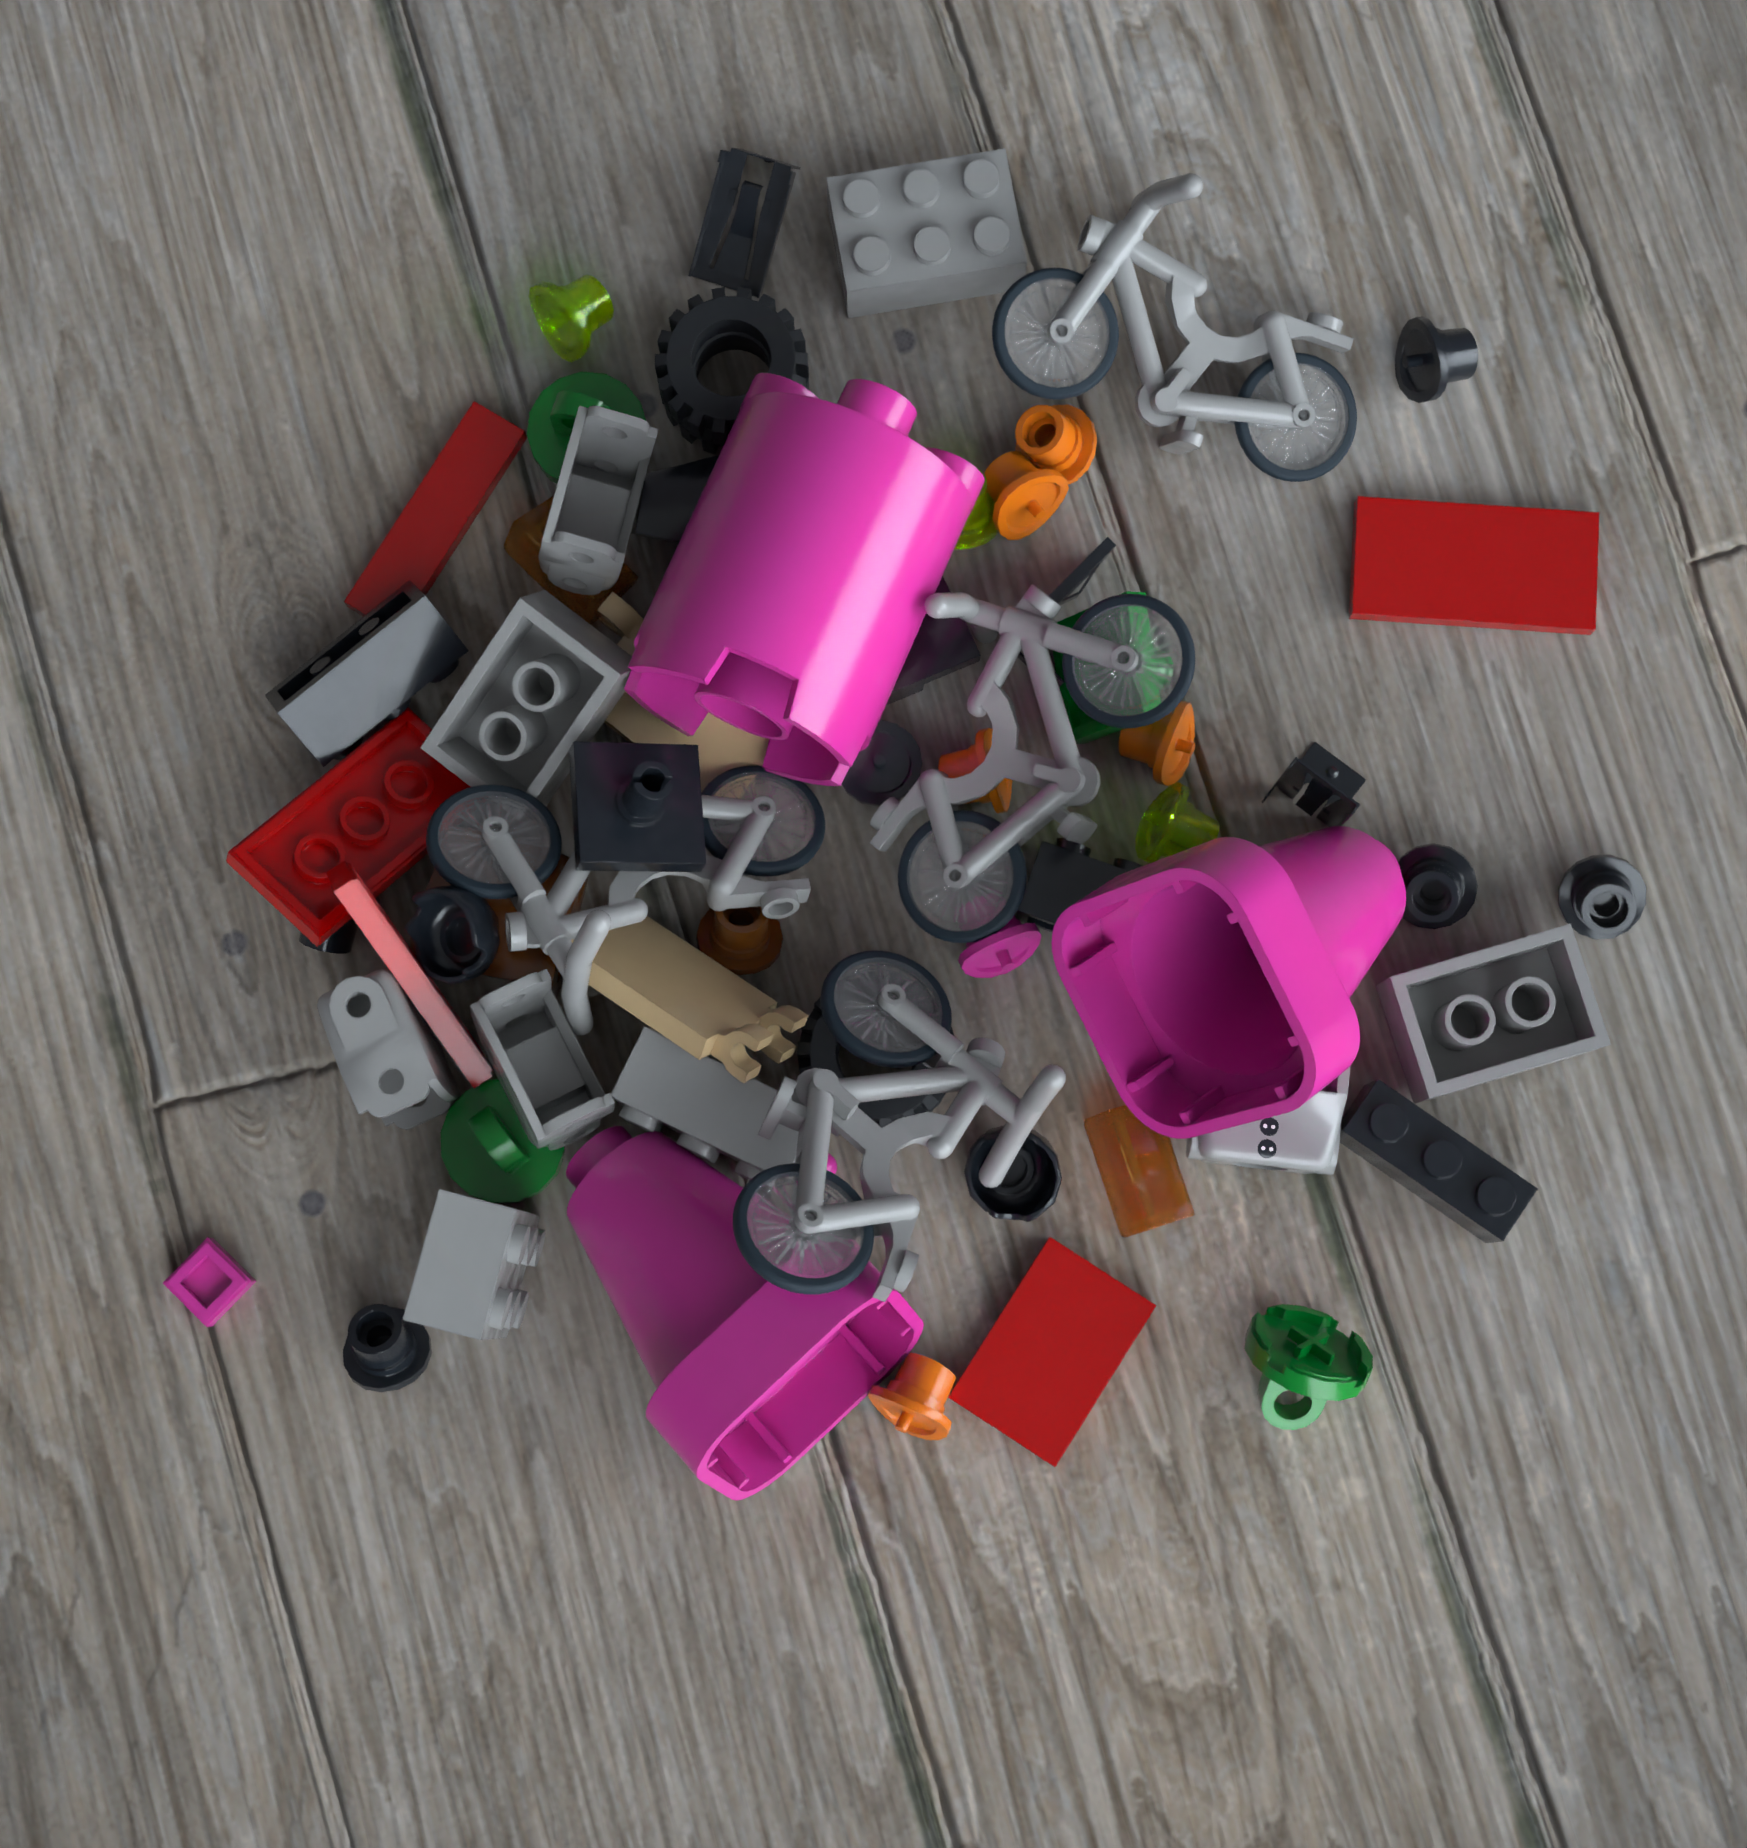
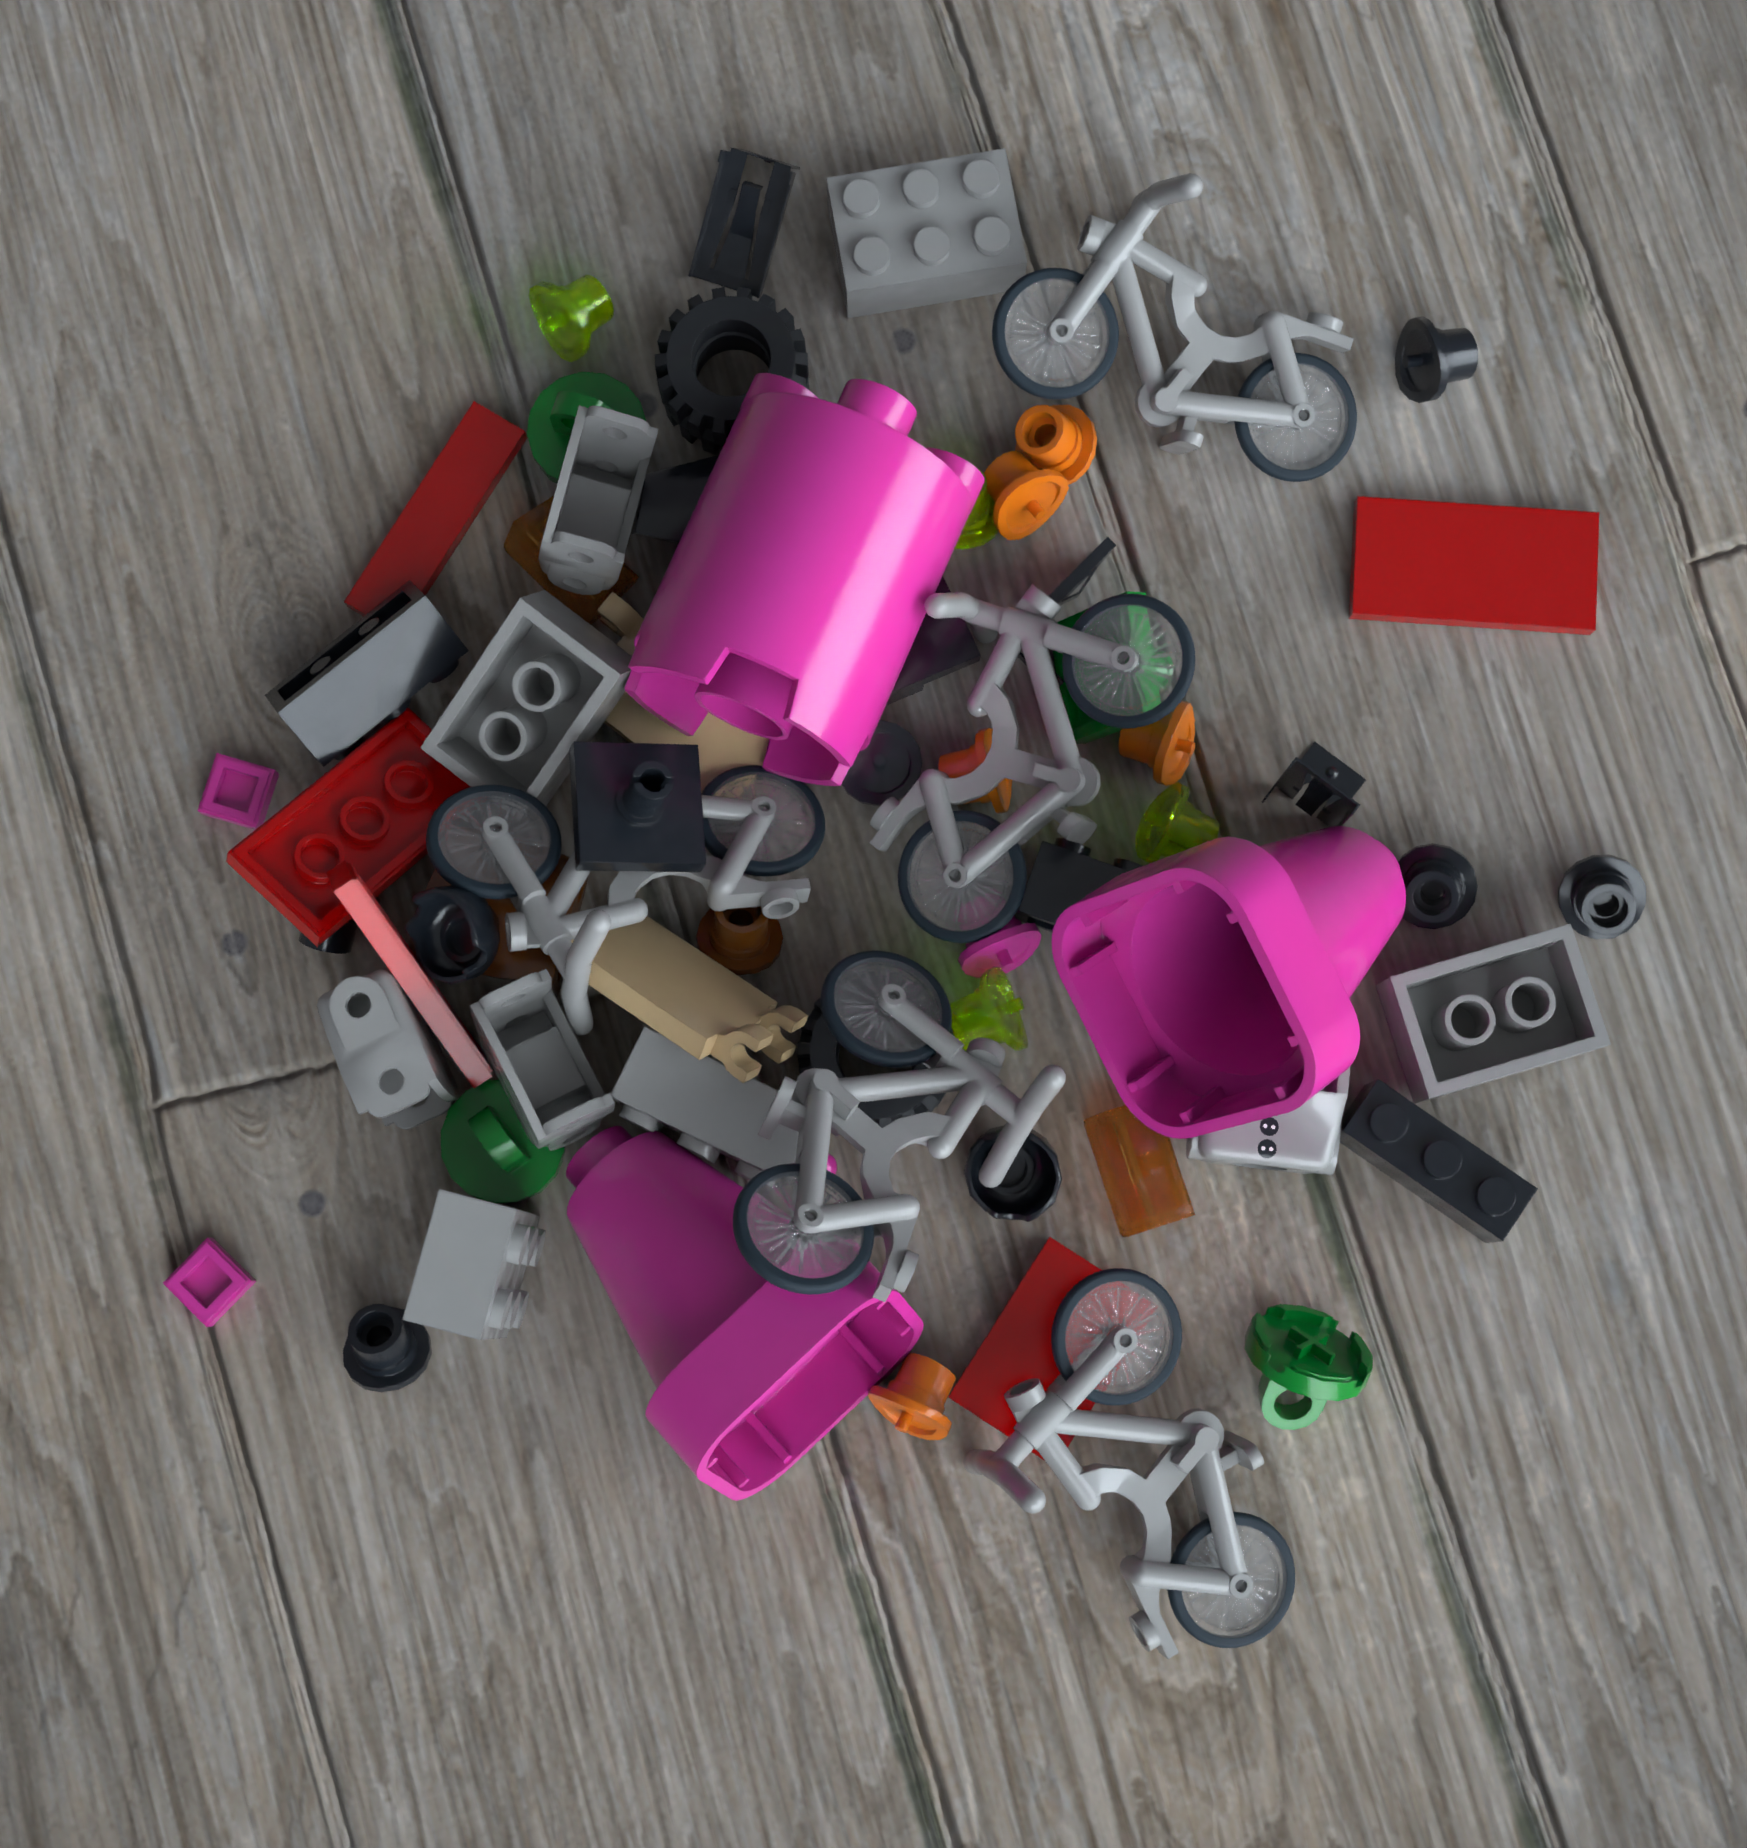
none -> dark pink tile [197,753,279,830]
none -> clear neon green piece [950,967,1028,1051]
none -> piece [963,1268,1295,1659]

